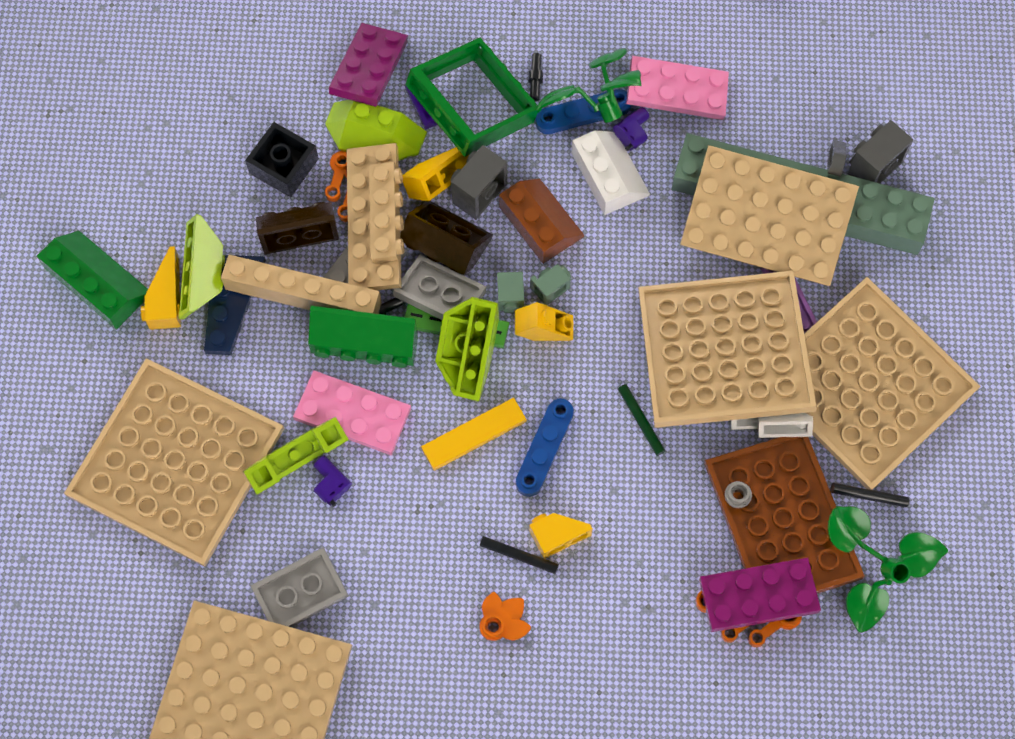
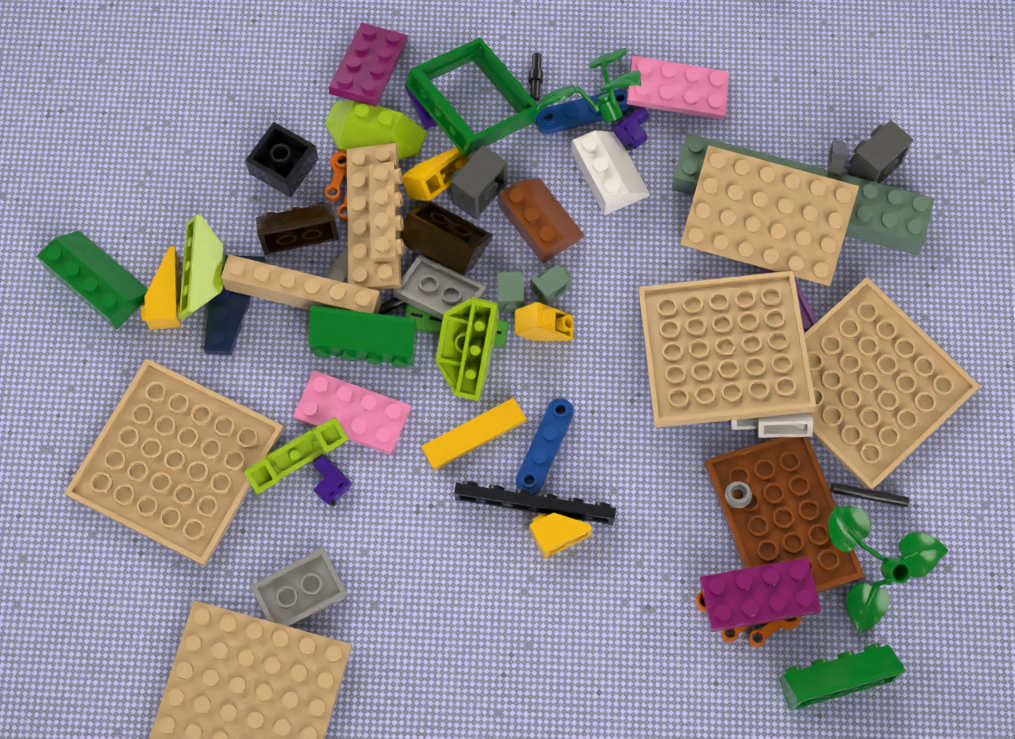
black bar [480,536,559,574] -> none
orange plate [480,592,531,641] -> none
dark green bar [618,384,665,456] -> none
none -> black plate [454,481,616,525]
none -> green slope [779,643,906,711]

